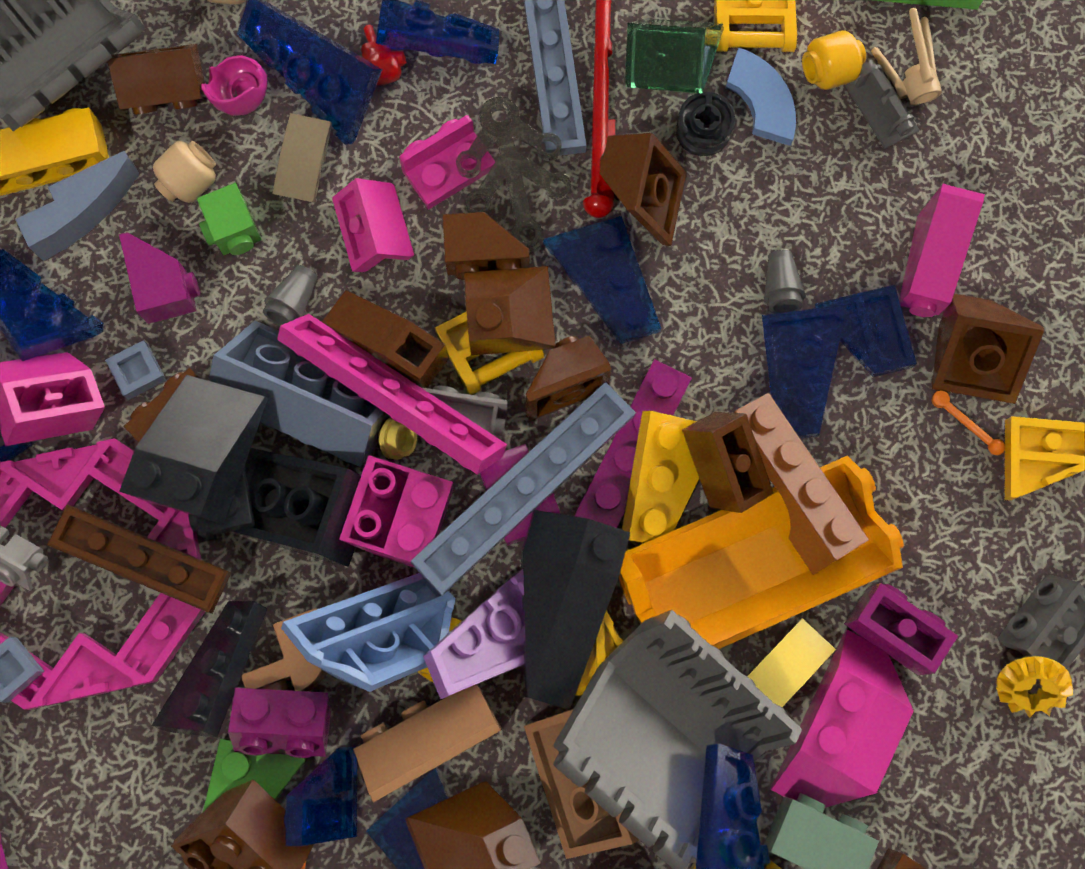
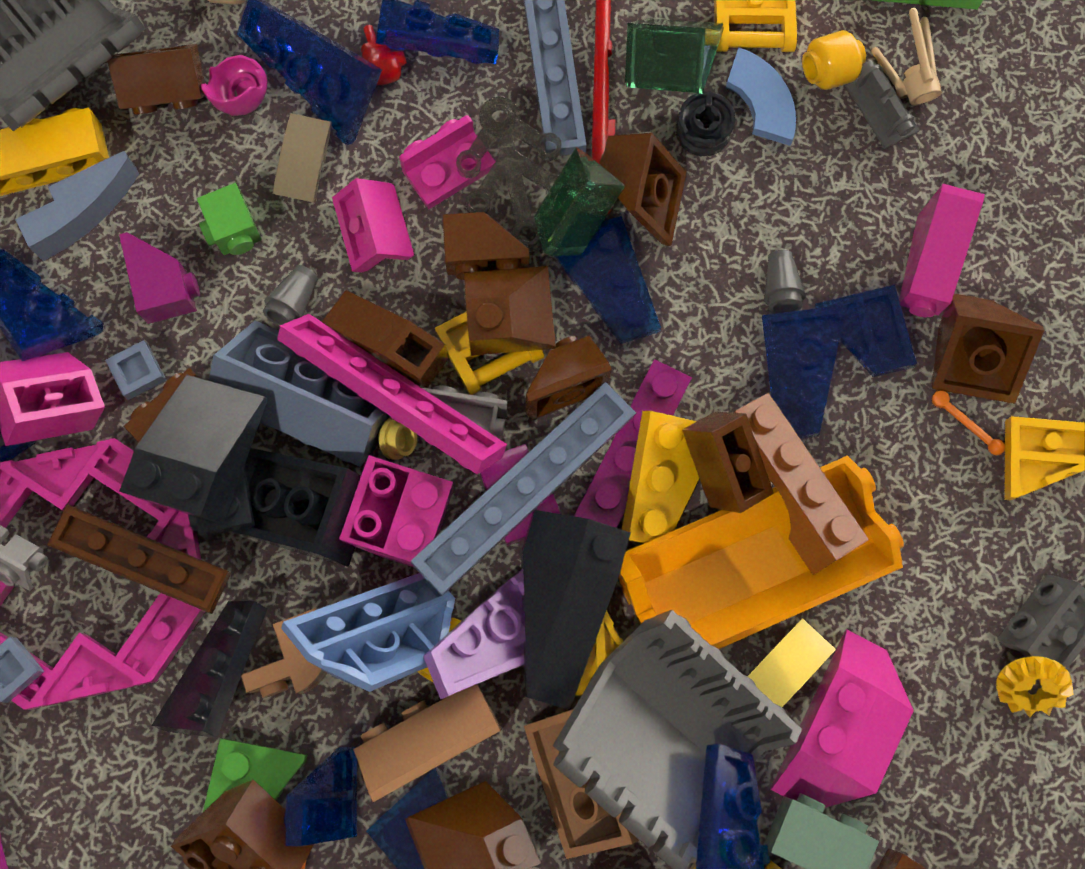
tan head [153,141,216,203] -> none
magenta brick [228,688,331,758] -> none
magenta brick [844,583,958,675] -> none
none -> clear green slope [534,147,625,256]

